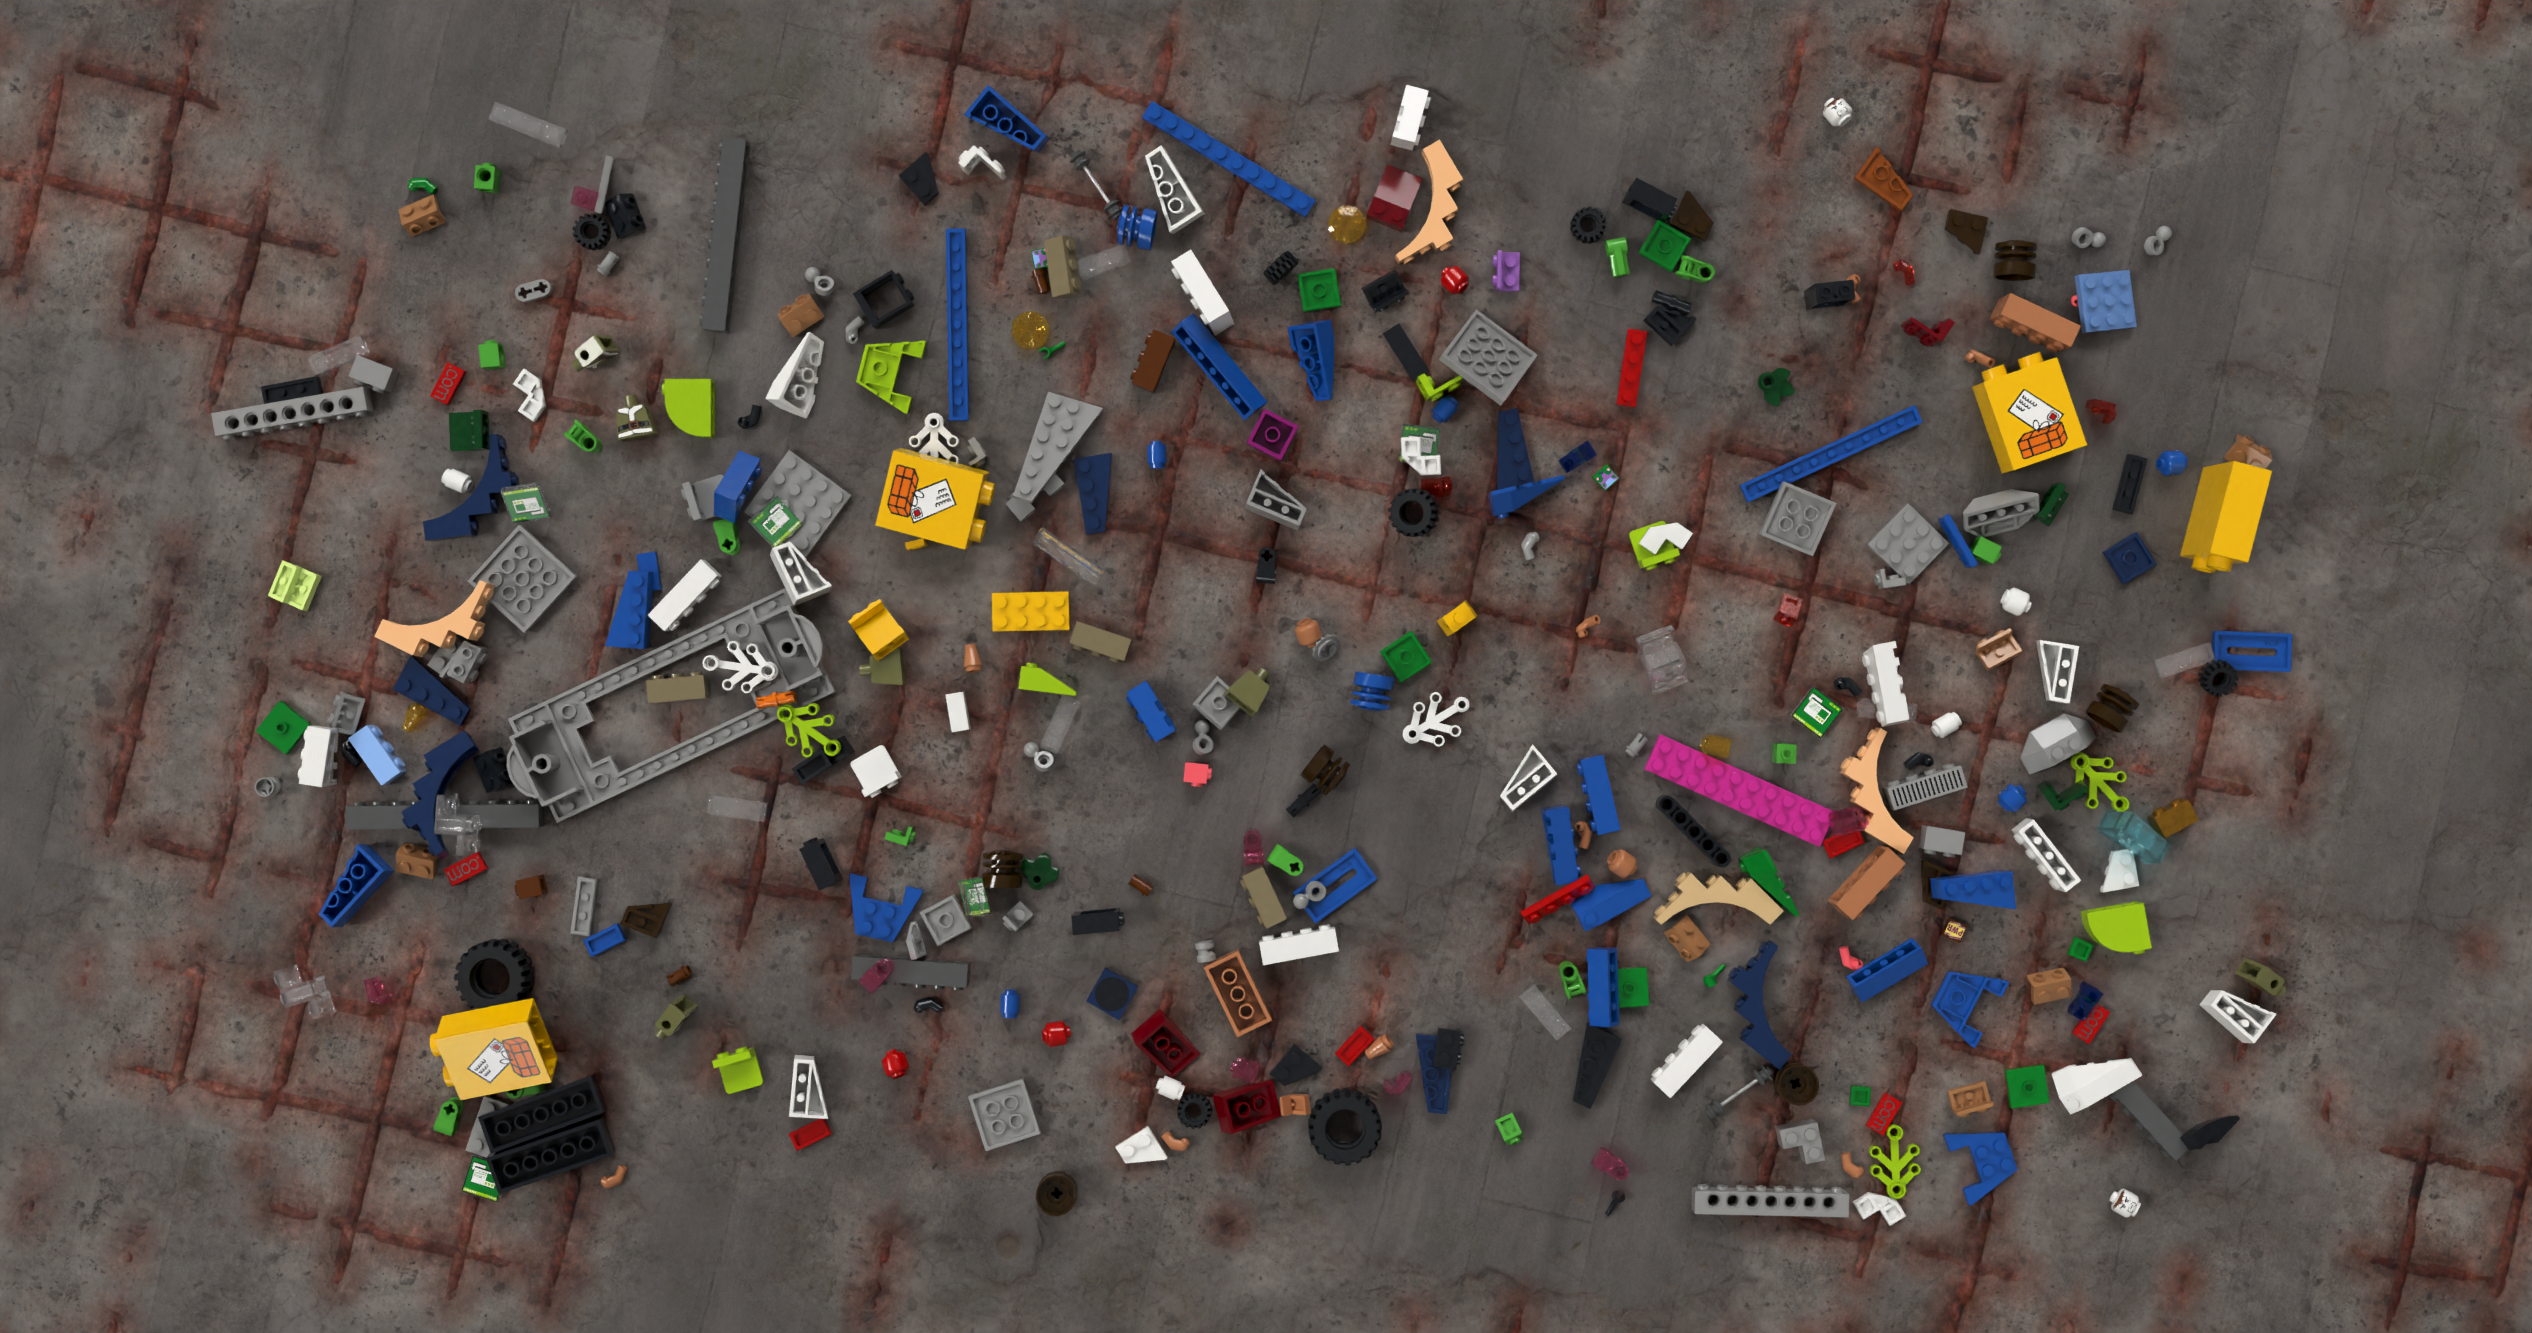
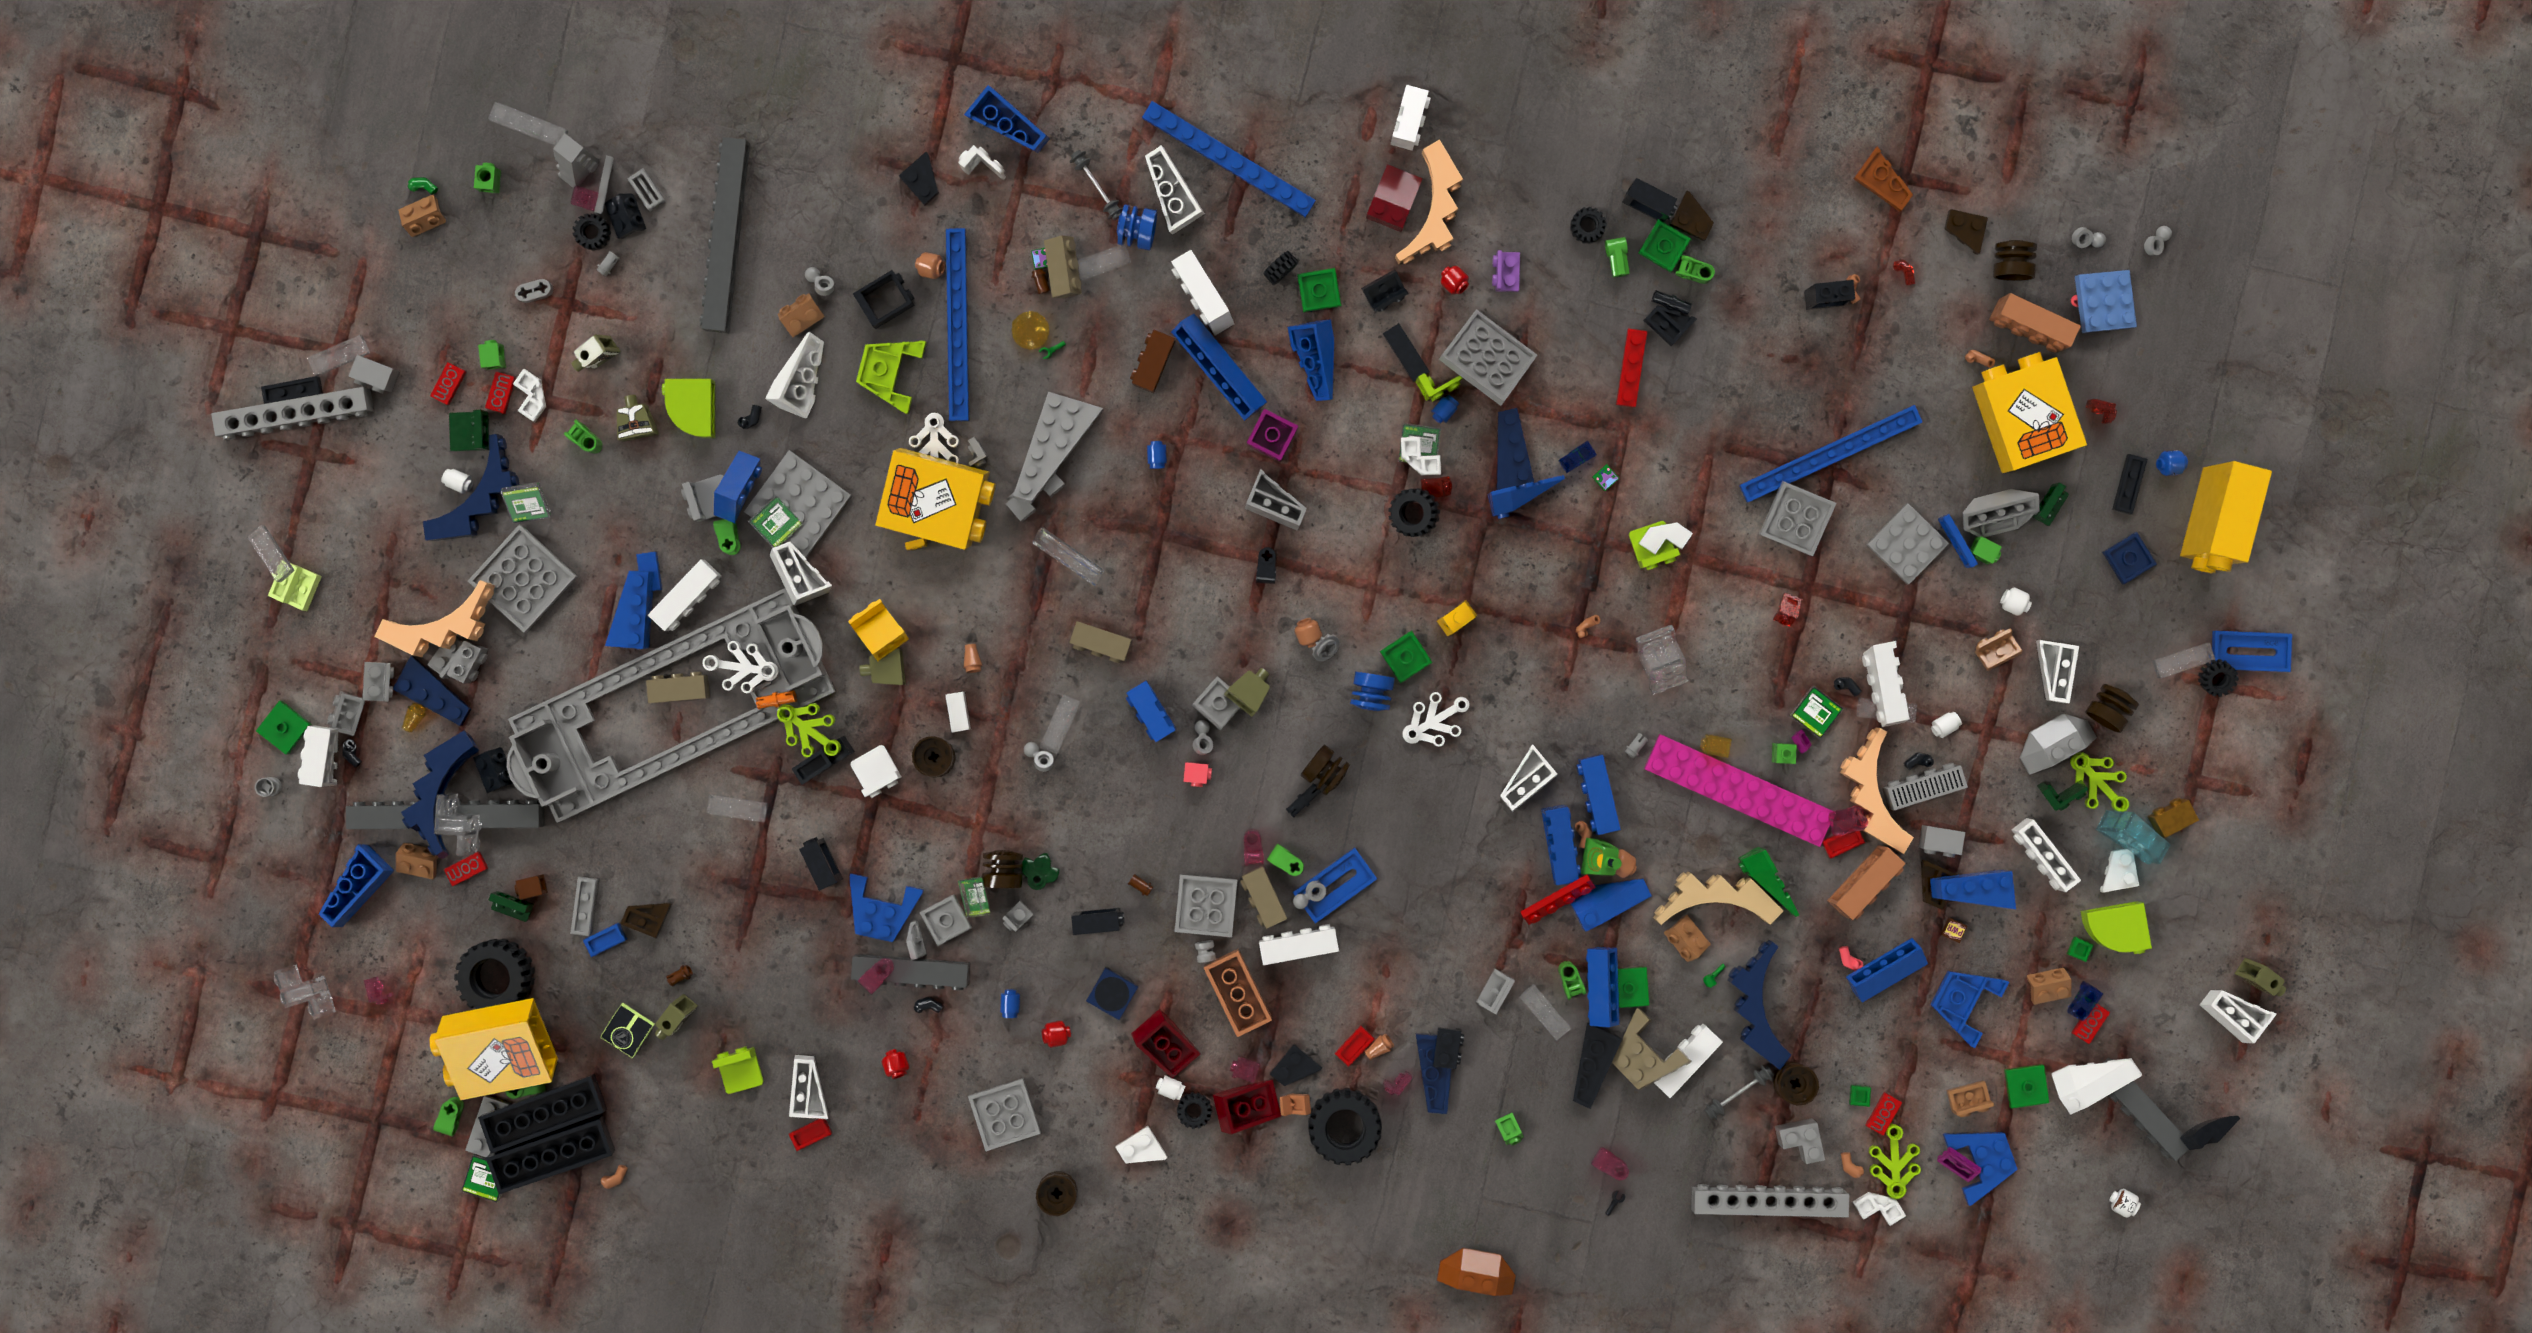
light blue brick [348,725,407,786] -> none
light grey arm [845,316,865,344] -> none
bright green bracket [885,826,916,846] -> none
yellow plate [992,591,1070,632] -> none
lime slope [1018,663,1078,696] -> none
dark blue wing [1074,453,1112,535] -> none
nougat arm [1161,1131,1190,1151] -> none
clear yellow dish [1328,205,1366,243] -> none
light grey arm [1521,532,1539,561] -> none
black beam [1656,795,1731,867] -> none
dark green plate [1758,368,1795,406] -> none
white head [1823,97,1852,127] -> none
light grey bracket [1874,569,1906,589] -> none
dark red bracket [1900,317,1955,347] -> none
blue head [1997,784,2027,812] -> none
medium nougat bracket [2224,434,2272,469] -> none
none -> clear plate [247,525,295,582]
none -> light grey bracket [362,662,394,702]
none -> red tile [485,372,516,414]
none -> dark green bracket [488,891,534,922]
none -> light grey wedge [553,134,600,190]
none -> black slope [601,1003,655,1058]
none -> light grey tile [627,168,666,212]
none -> dark brown wheel [912,736,956,778]
none -> nougat head [915,252,945,279]
none -> light grey plate [1175,874,1237,937]
none -> dark orange wedge [1437,1247,1516,1296]
none -> light grey hinge [1476,969,1515,1014]
none -> bright green torso [1581,838,1622,876]
none -> dark tan wing [1612,1008,1692,1090]
none -> magenta tile [1791,729,1812,754]
none -> magenta tile [1937,1147,1981,1183]

